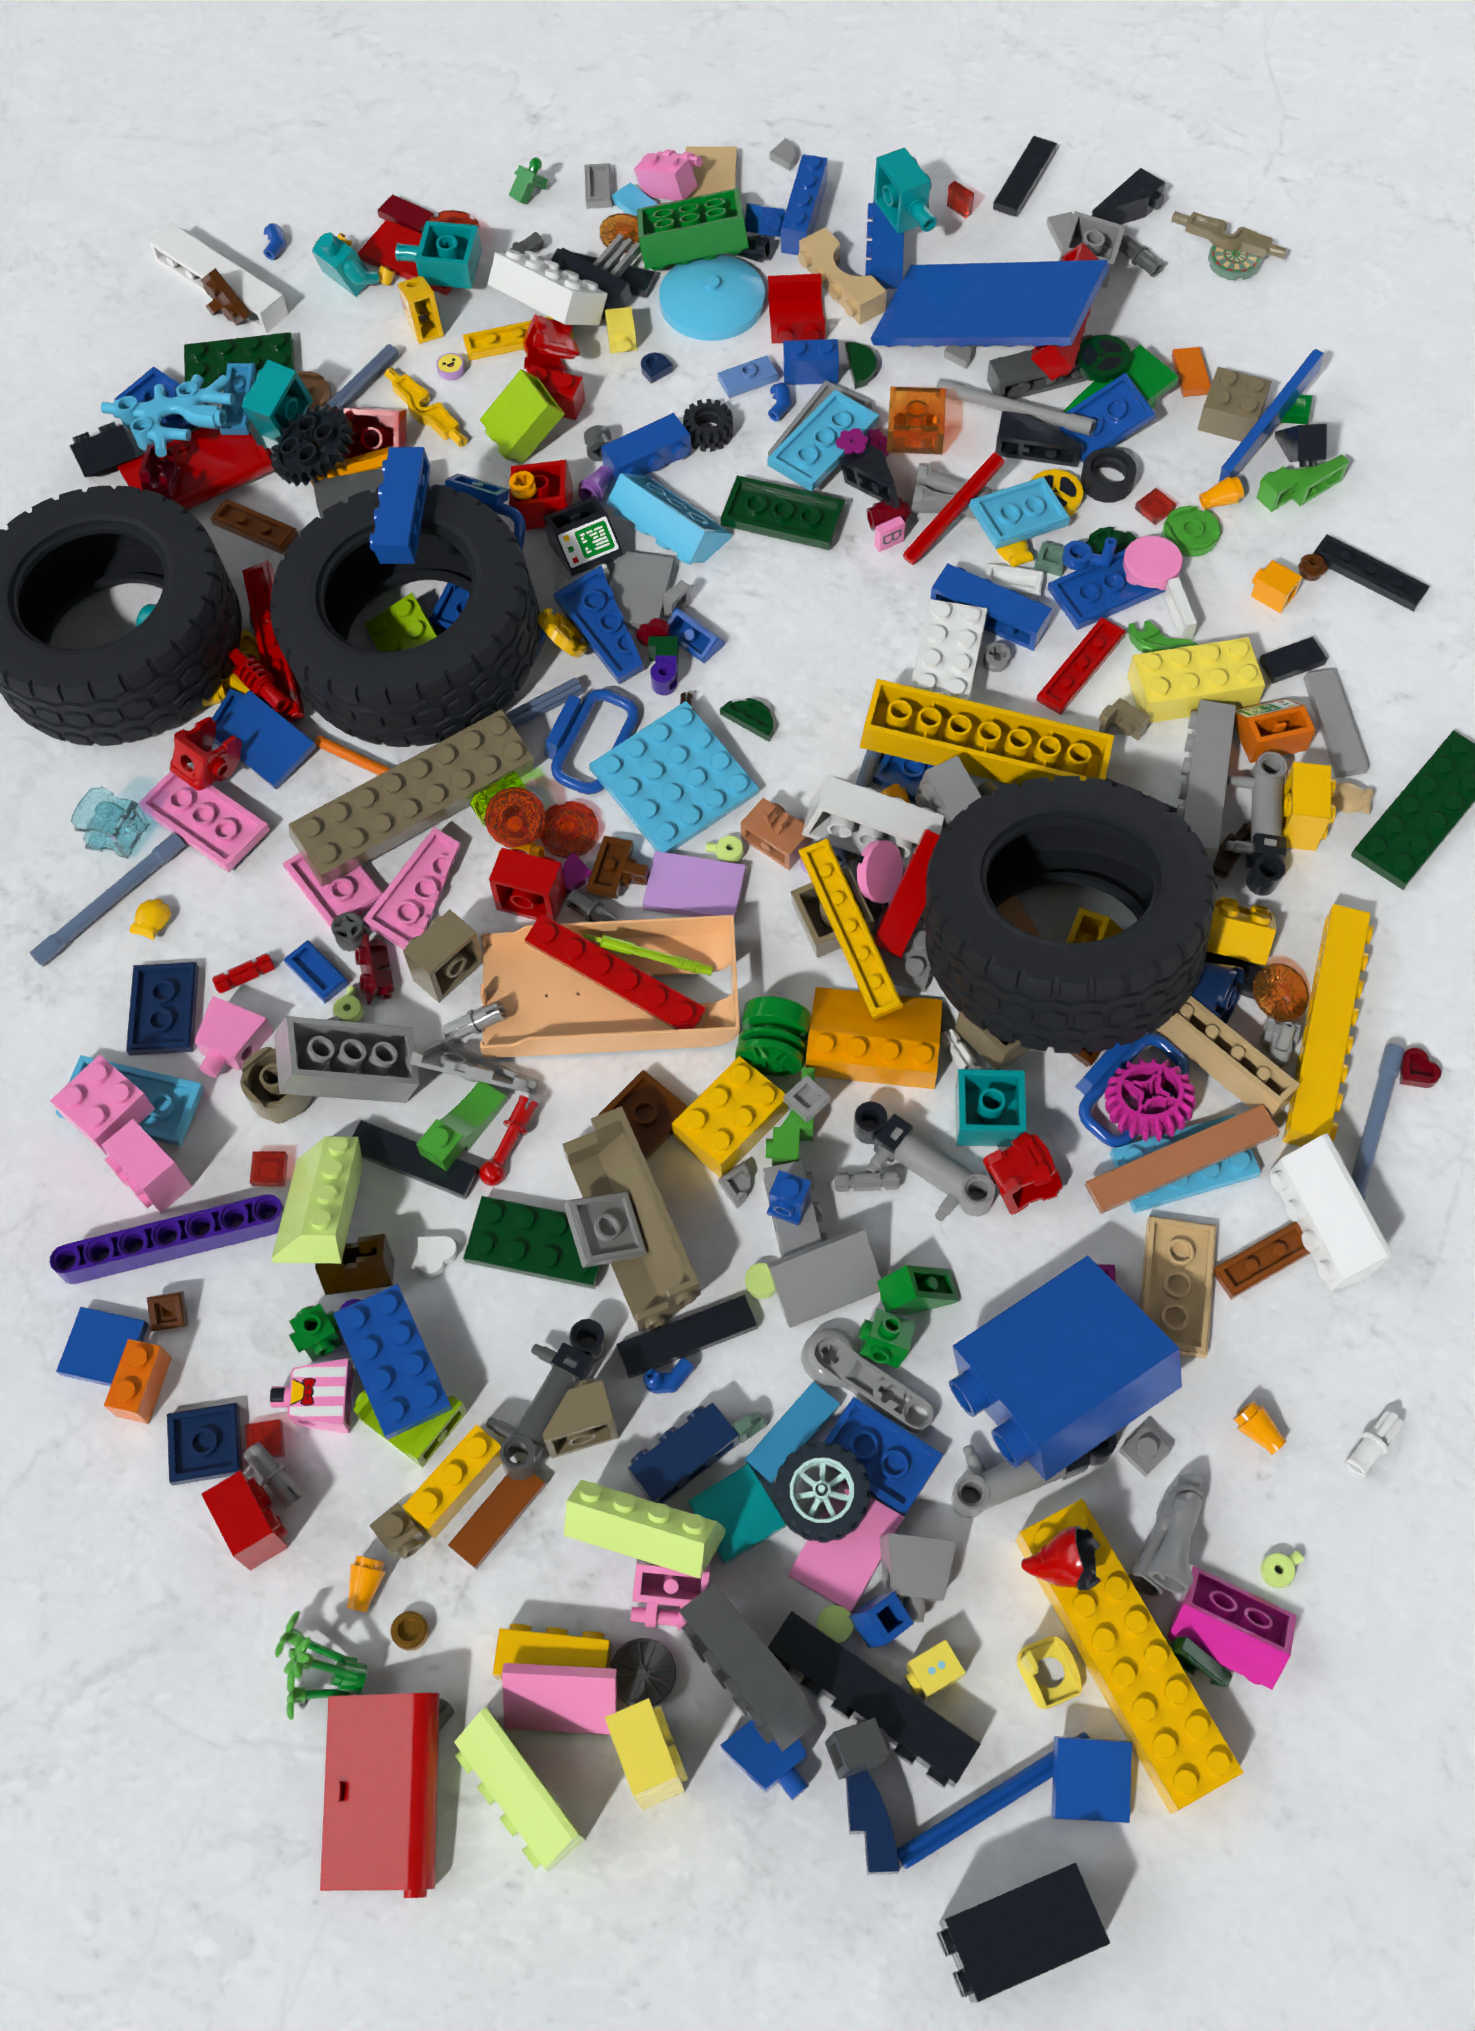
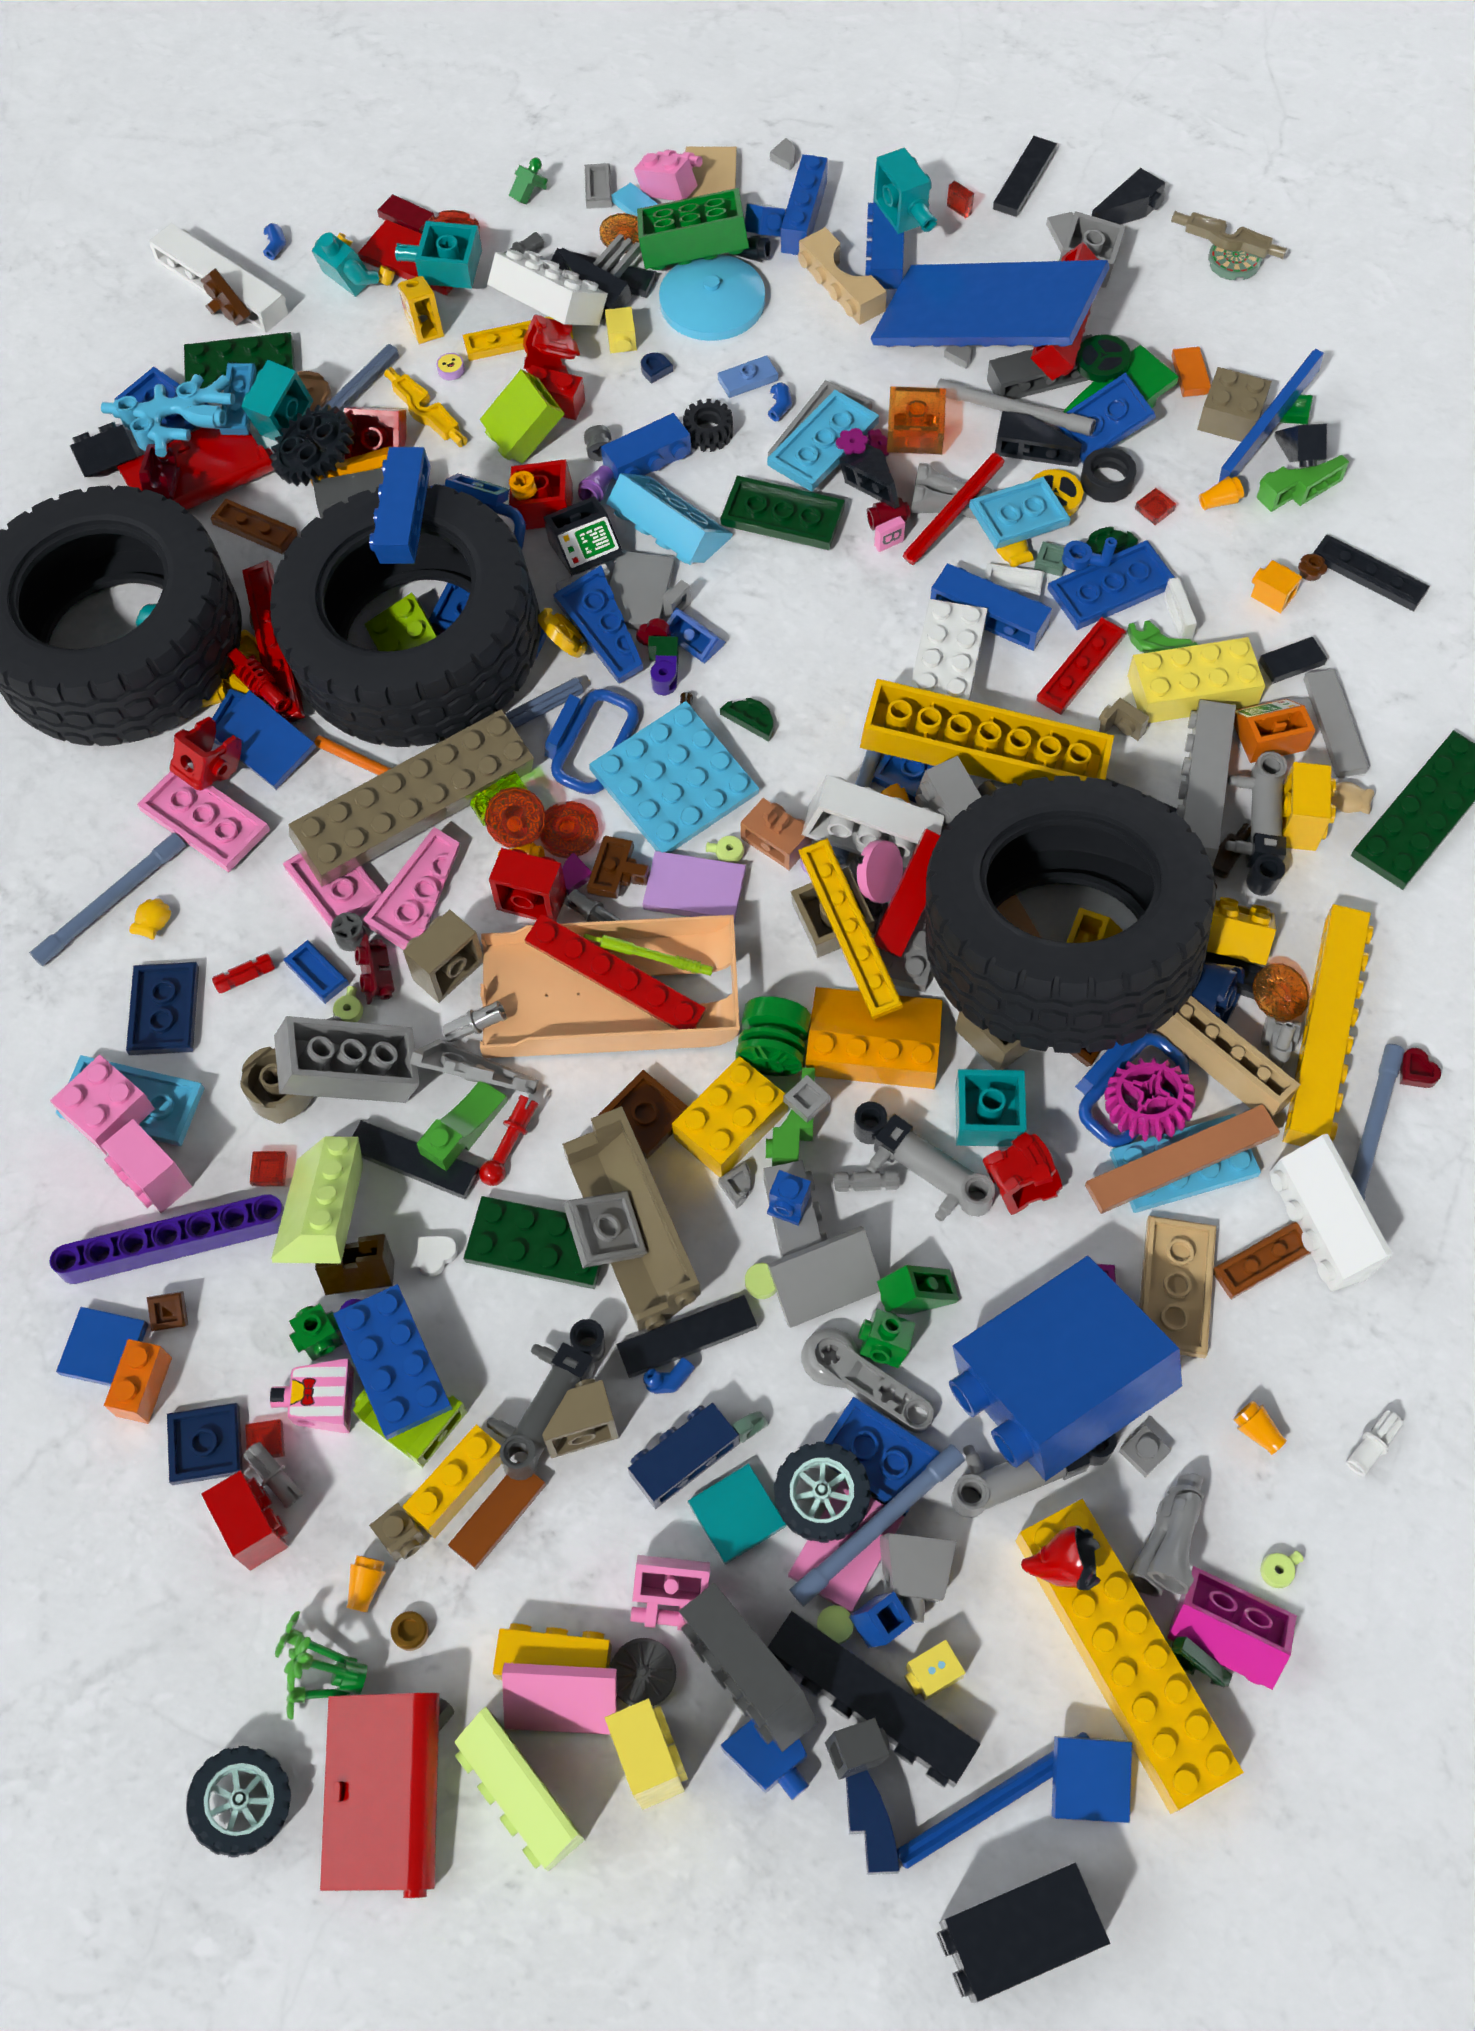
clear light blue piece [71,786,150,859] -> none
bright pink torso [195,996,273,1078] -> none
yellowish green slope [564,1480,726,1579] -> none
dark azure tile [745,1381,840,1486] -> none
red panel [768,273,825,344] -> none
blue brick [783,339,839,385] -> none
dark green tile [845,342,877,389] -> none
white axle [940,1029,983,1070] -> none
light grey bush [983,642,1011,672] -> none
light yellow piece [1017,1636,1082,1710] -> none
dark grey axle [1119,235,1164,277] -> none
bright pink tile [1123,536,1183,590] -> none
bright green tile [1162,506,1221,557] -> none
none -> black wheel [186,1746,291,1857]
none -> sand blue piece [789,1444,965,1607]

